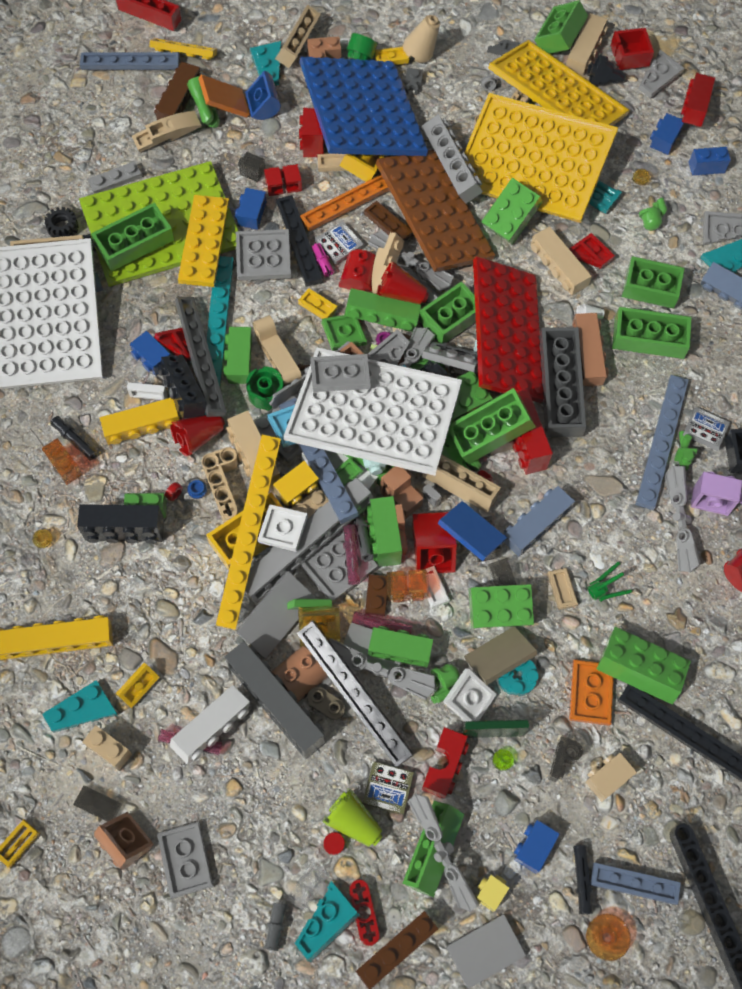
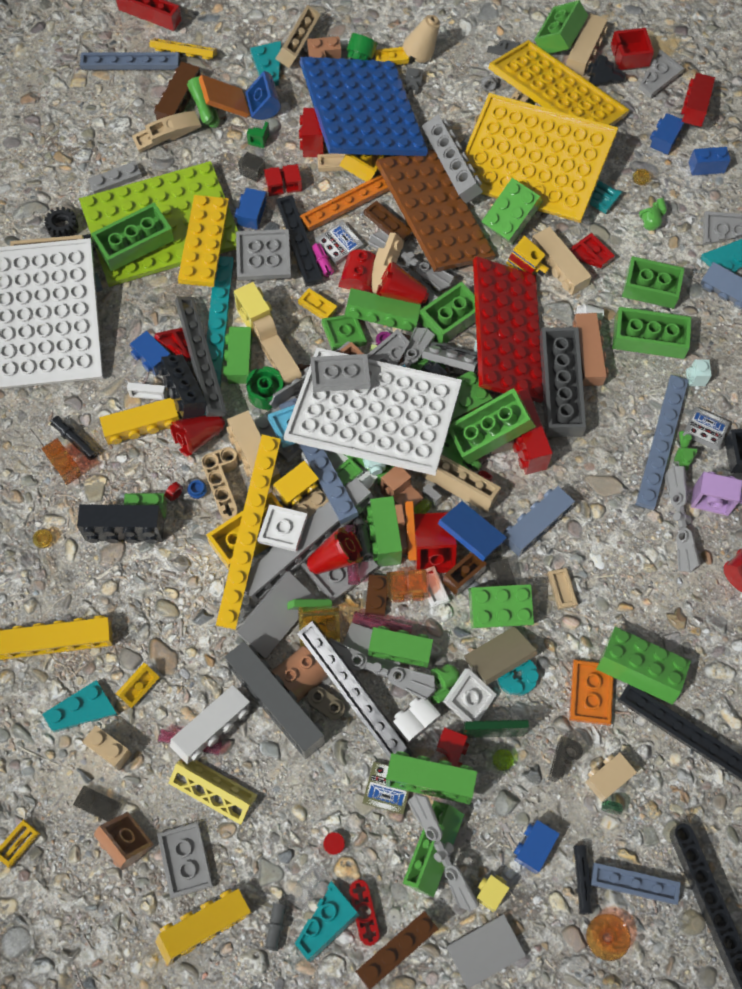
lime cone [322,788,382,847] -> none
green plant [587,562,632,602] -> none
none -> yellow wedge [156,889,251,966]
none -> light yellow fence [168,759,257,825]
none -> light yellow brick [234,282,273,337]
none -> green panel [247,122,270,148]
none -> red cone [307,527,363,574]
none -> bright green brick [386,751,477,805]
none -> white brick [393,697,441,744]
none -> orange tile [404,501,416,561]
none -> clear neon green tile [414,498,432,514]
none -> reddish brown brick [443,552,487,596]
none -> yellow torso [506,236,549,277]
none -> clear green tile [601,800,623,815]
none -> light aqua brick [685,359,711,386]

